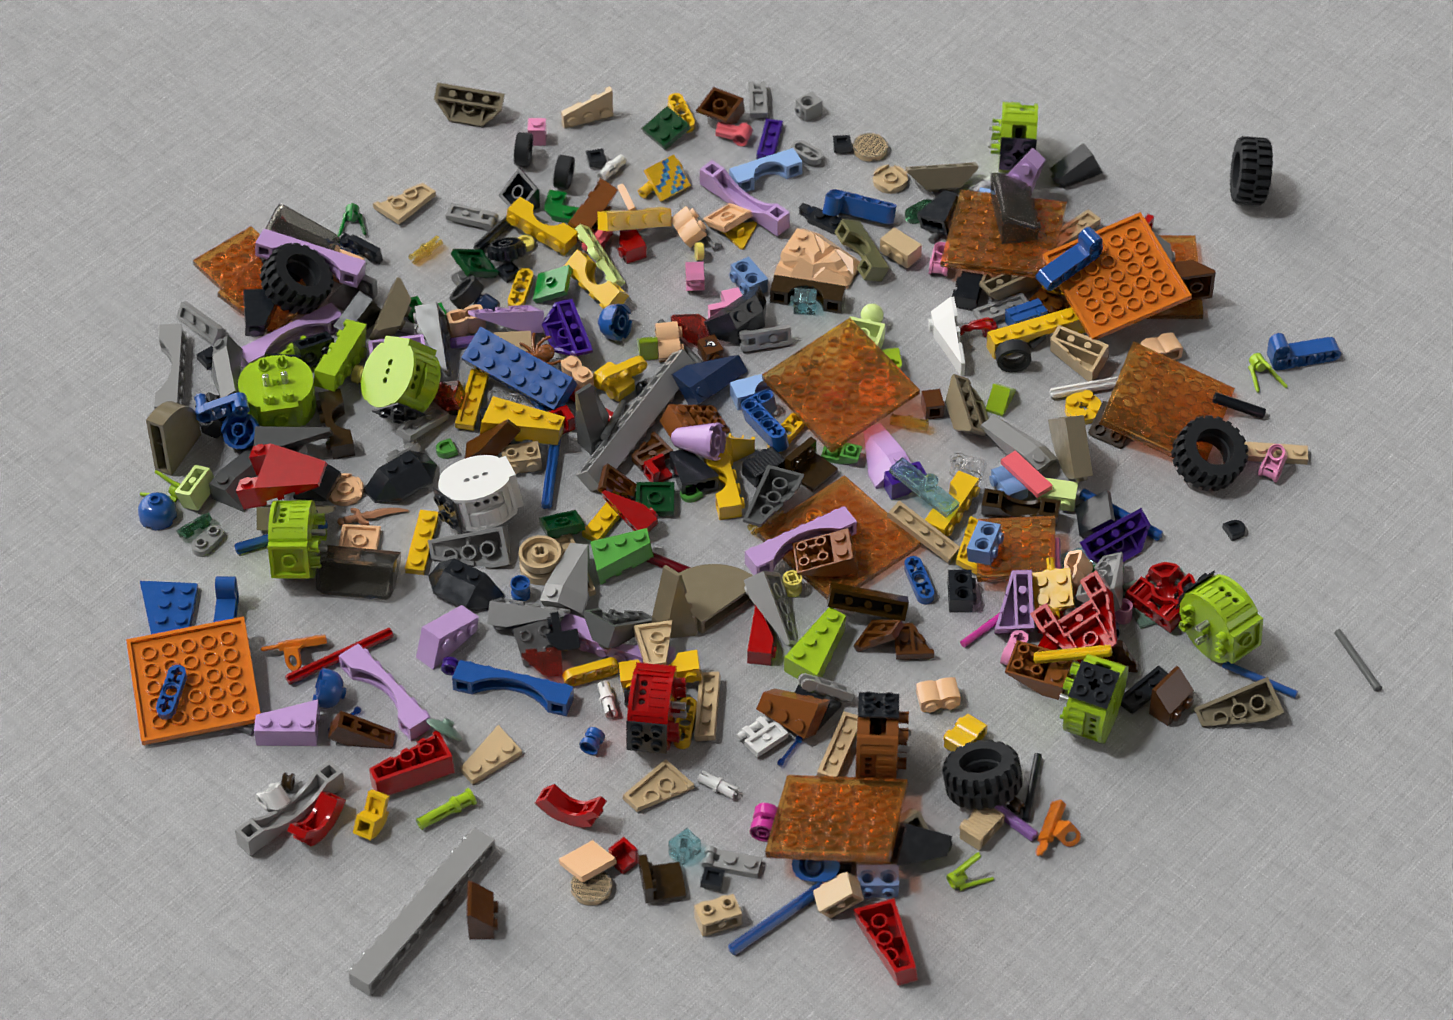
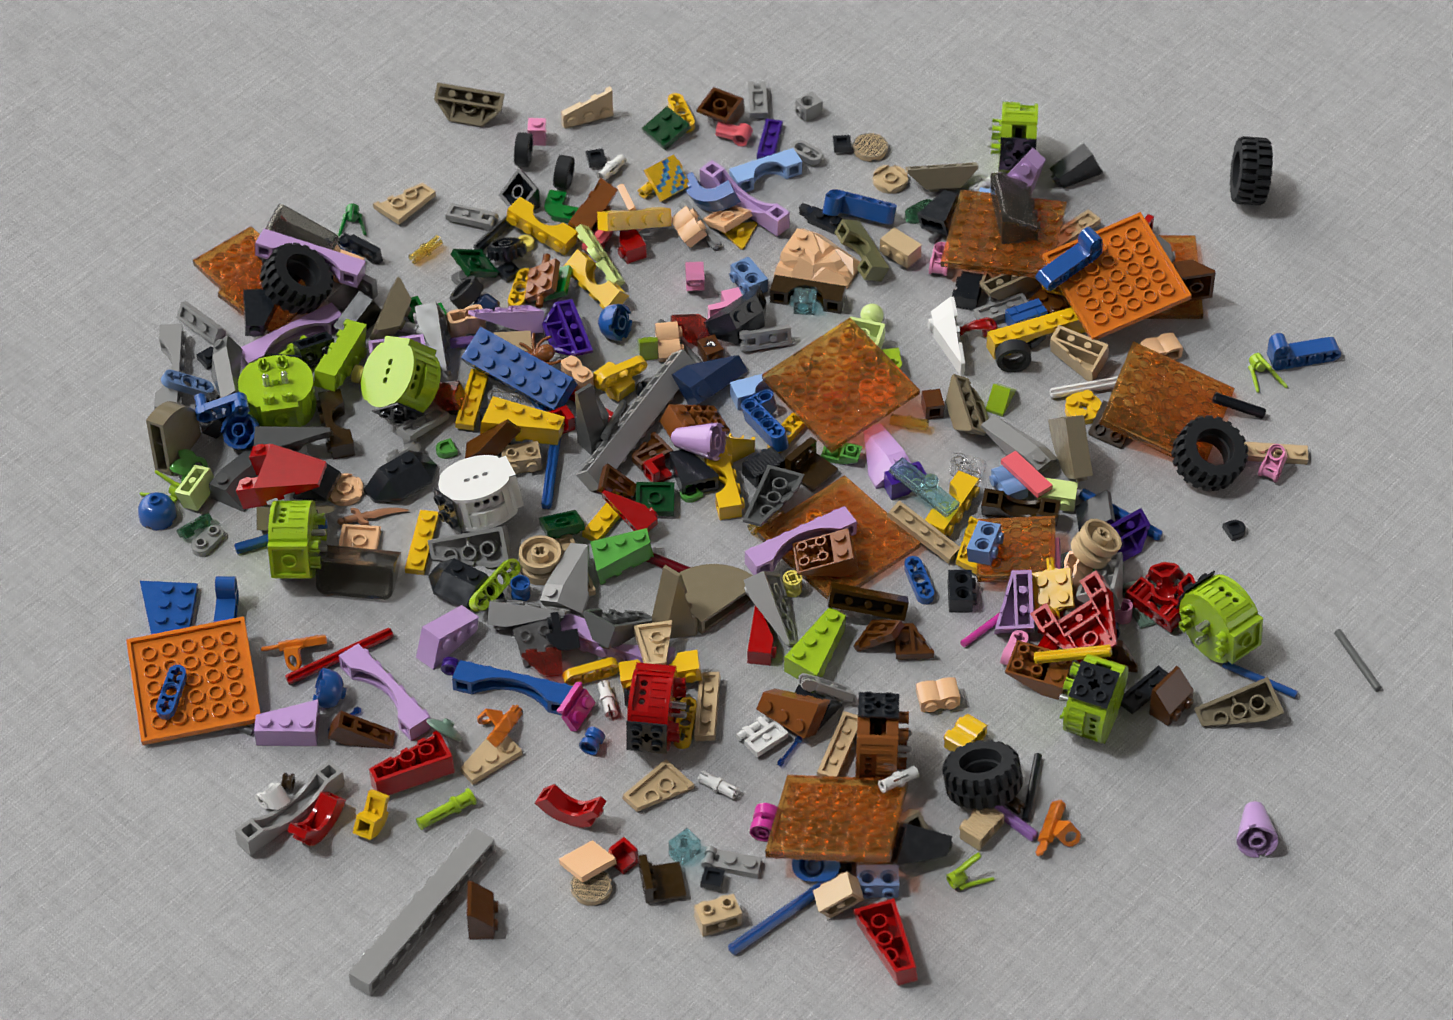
light yellow tile [694,242,705,261] -> none
none -> medium blue beam [161,369,214,396]
none -> bright green plate [170,449,208,483]
none -> lime beam [469,558,521,613]
none -> orange piece [477,705,522,748]
none -> dark orange plate [525,253,560,309]
none -> dark pink plate [557,682,596,731]
none -> arch [686,172,741,212]
none -> white pin [878,766,919,793]
none -> tan wheel [1071,519,1122,569]
none -> lavender cone [1236,801,1278,858]

